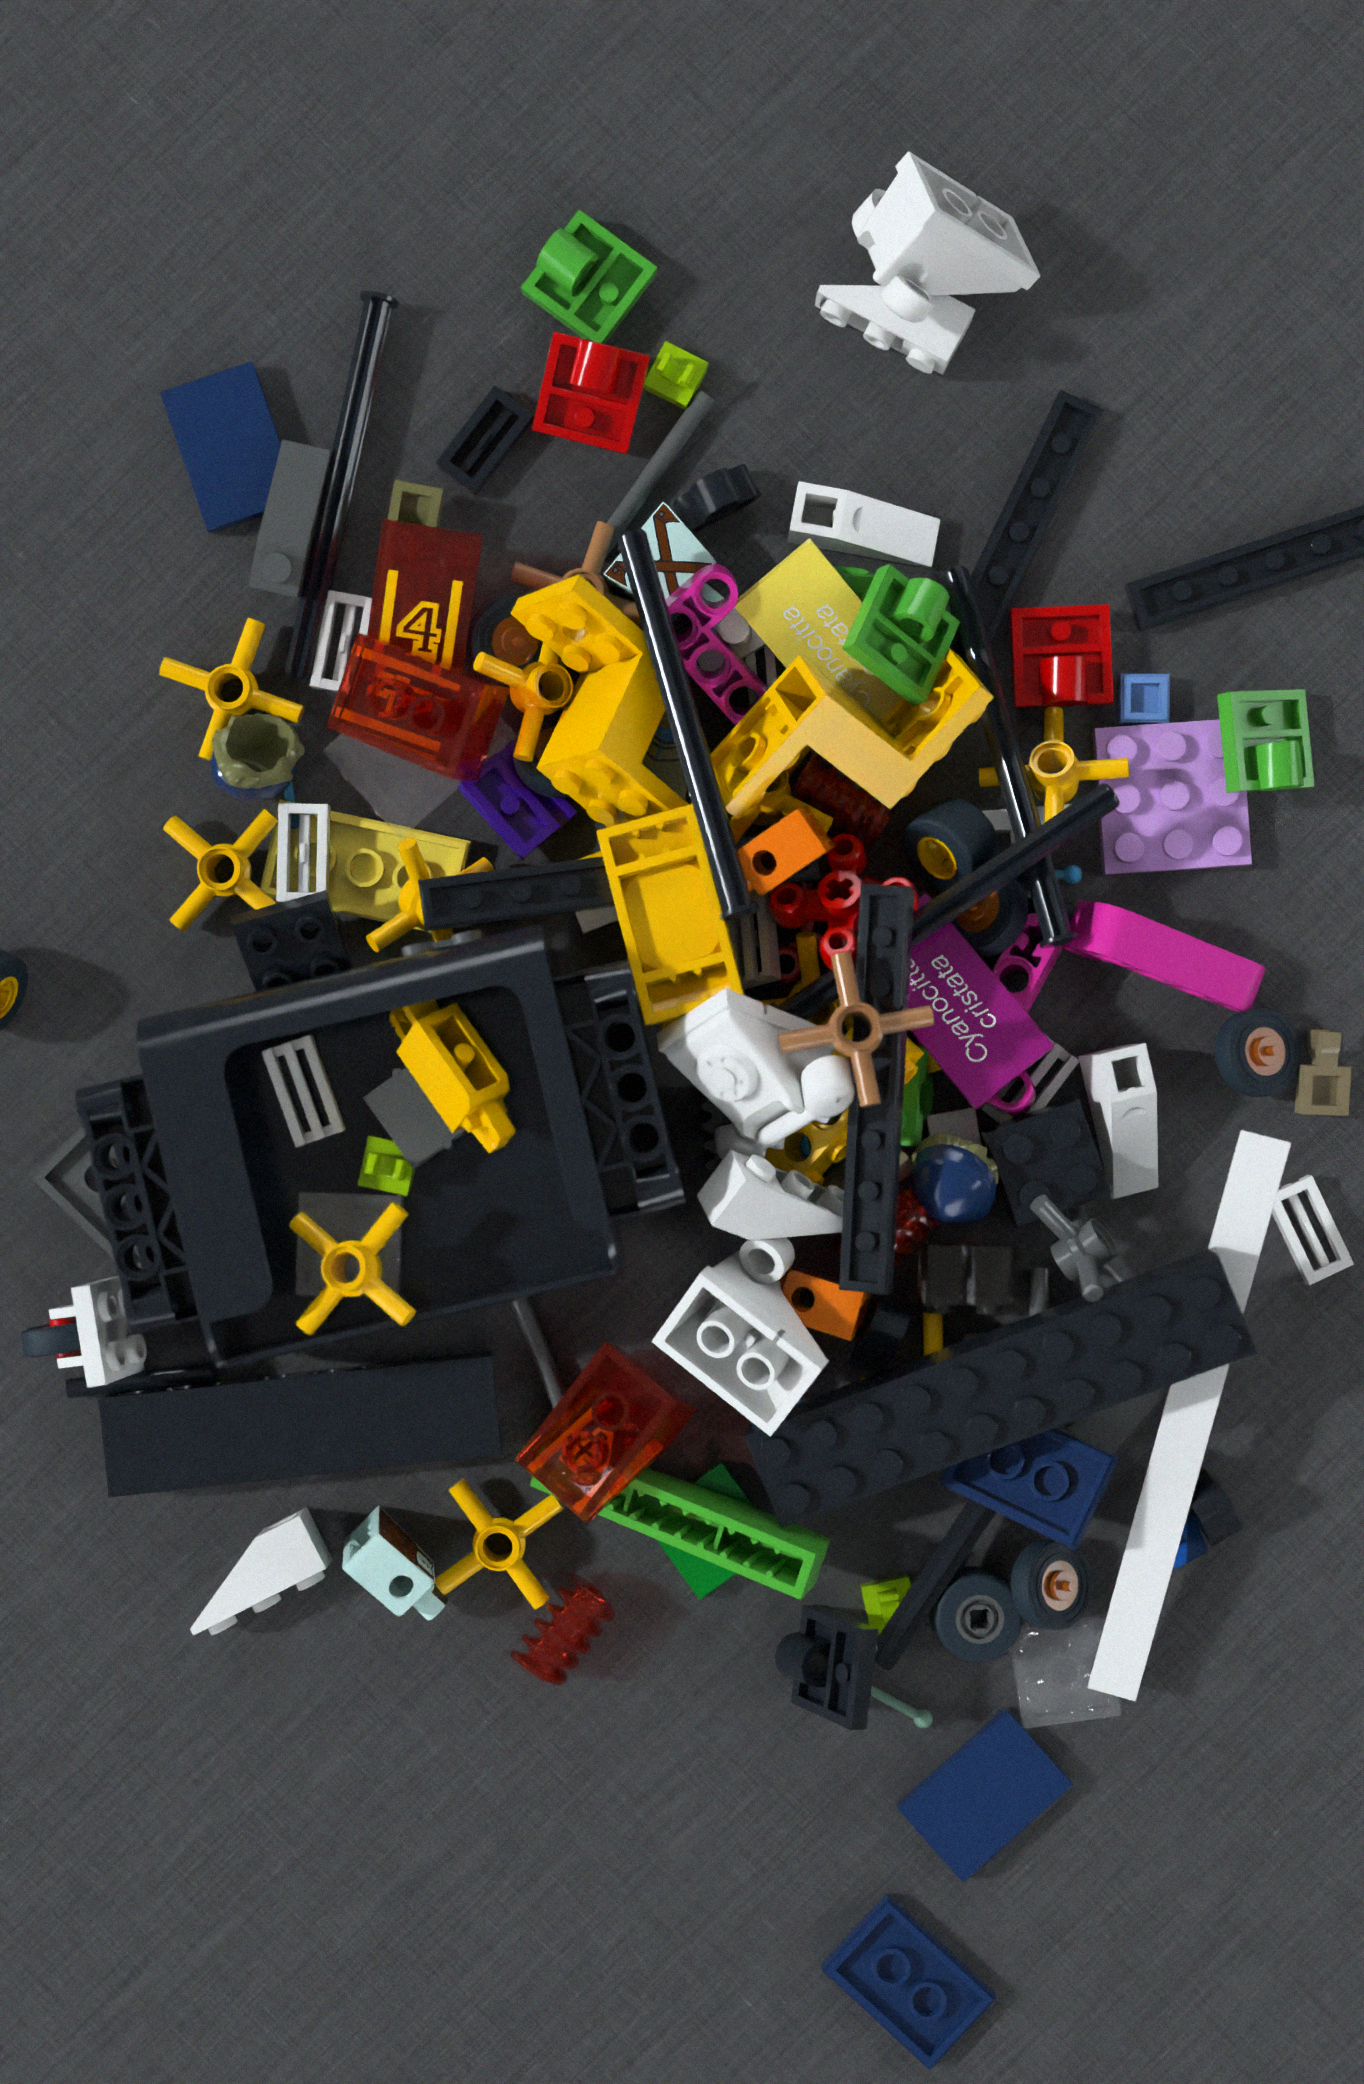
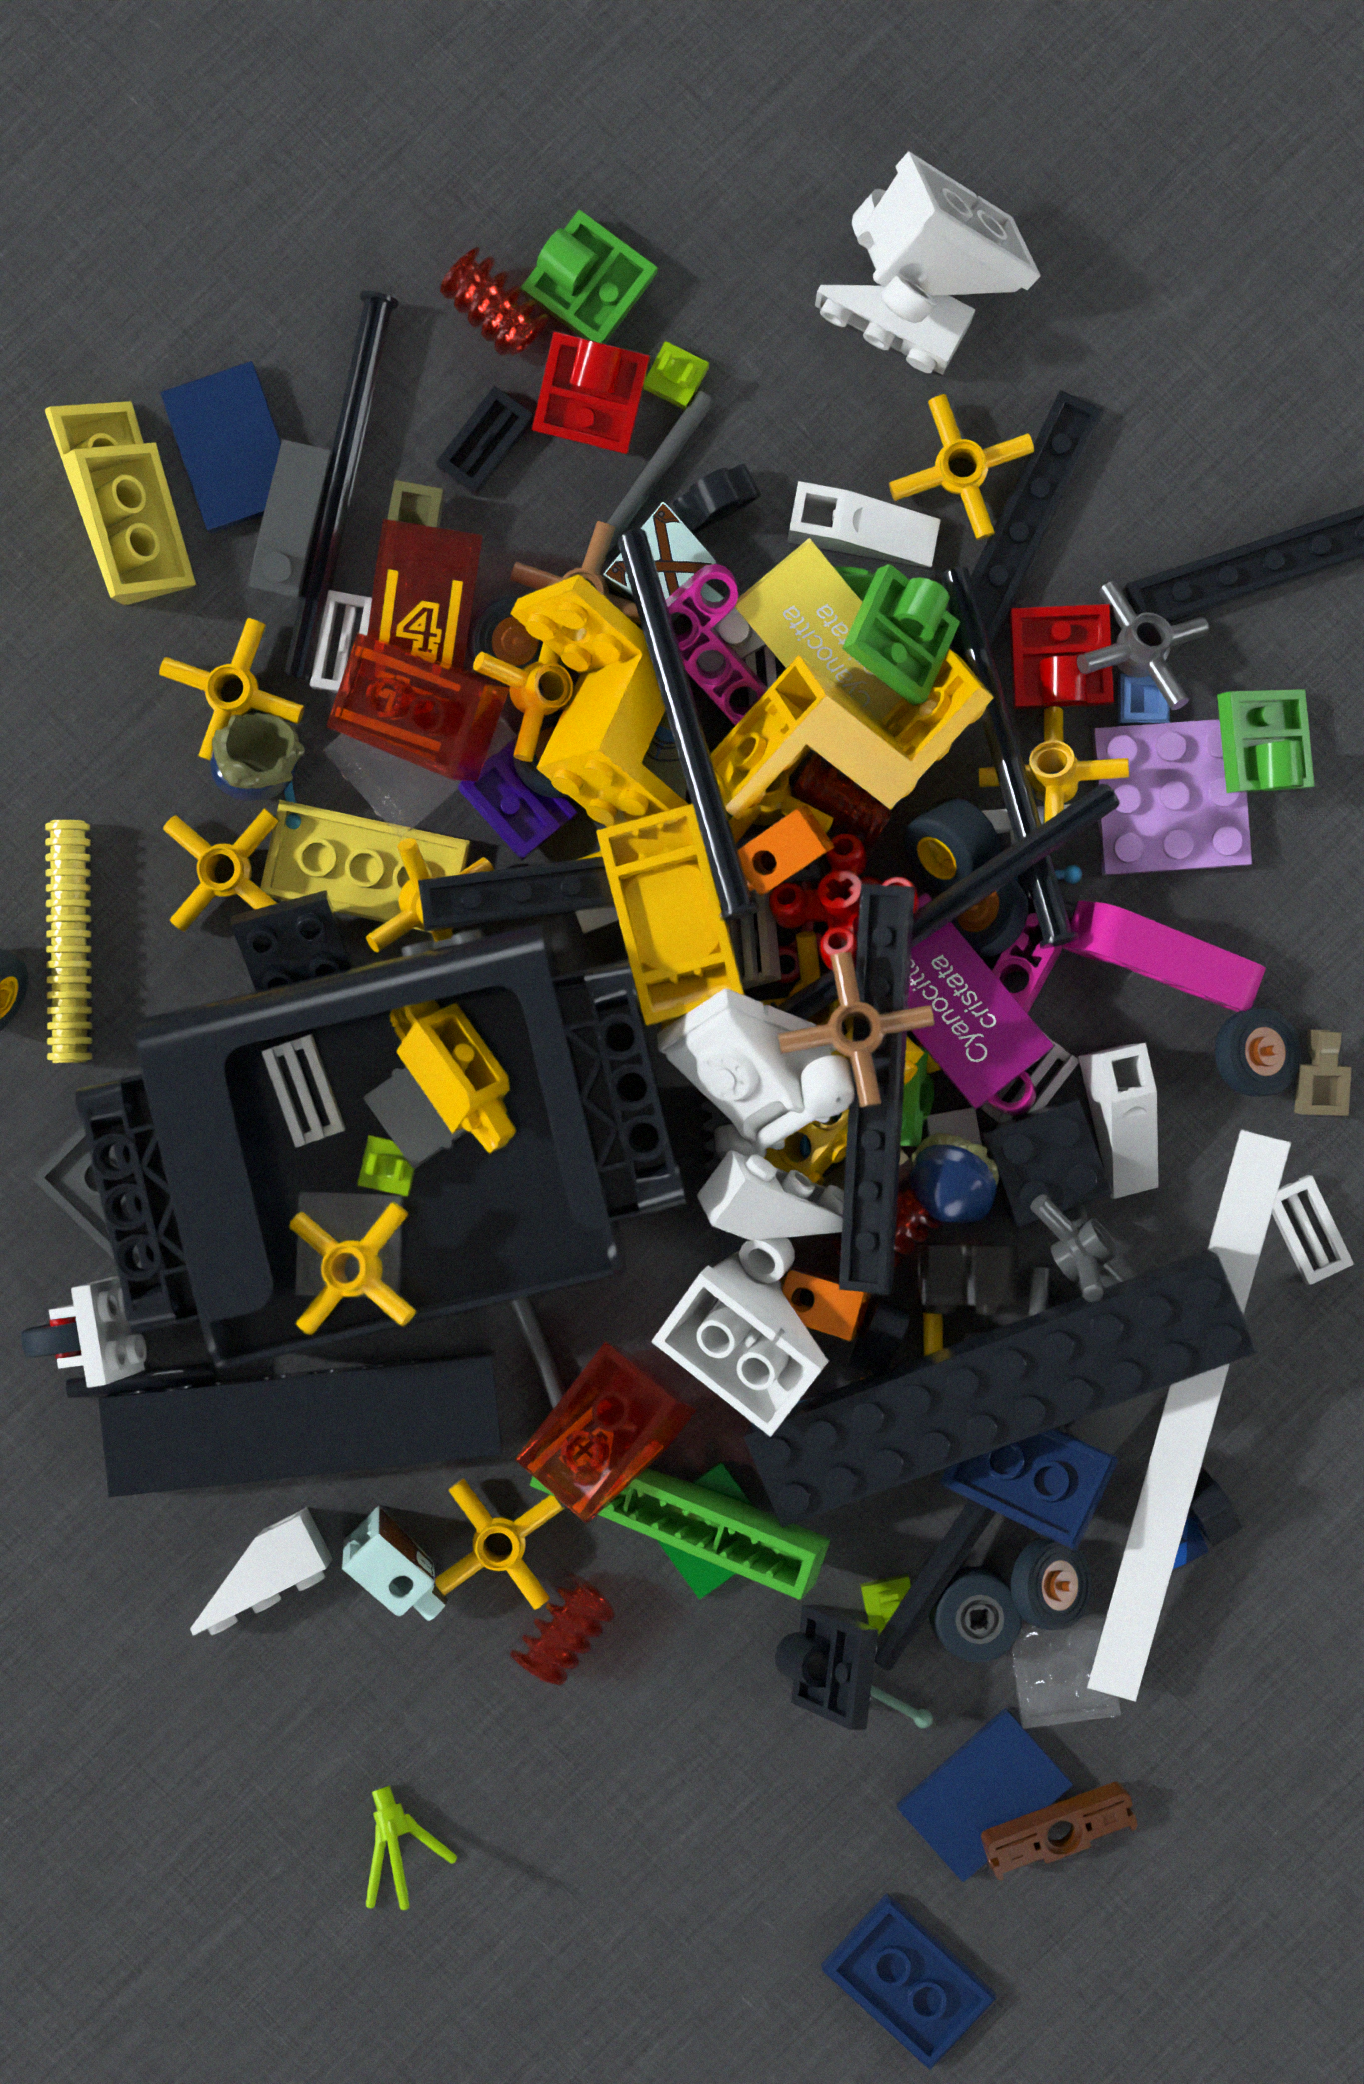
white tile [276,803,331,903] -> none
none -> light yellow slope [45,401,196,605]
none -> light yellow piece [45,820,92,1063]
none -> lime plant [366,1786,457,1911]
none -> clear red piece [440,247,549,356]
none -> yellow bar [889,394,1034,540]
none -> reddish brown piece [981,1781,1138,1880]
none -> flat silver bar [1077,581,1209,710]

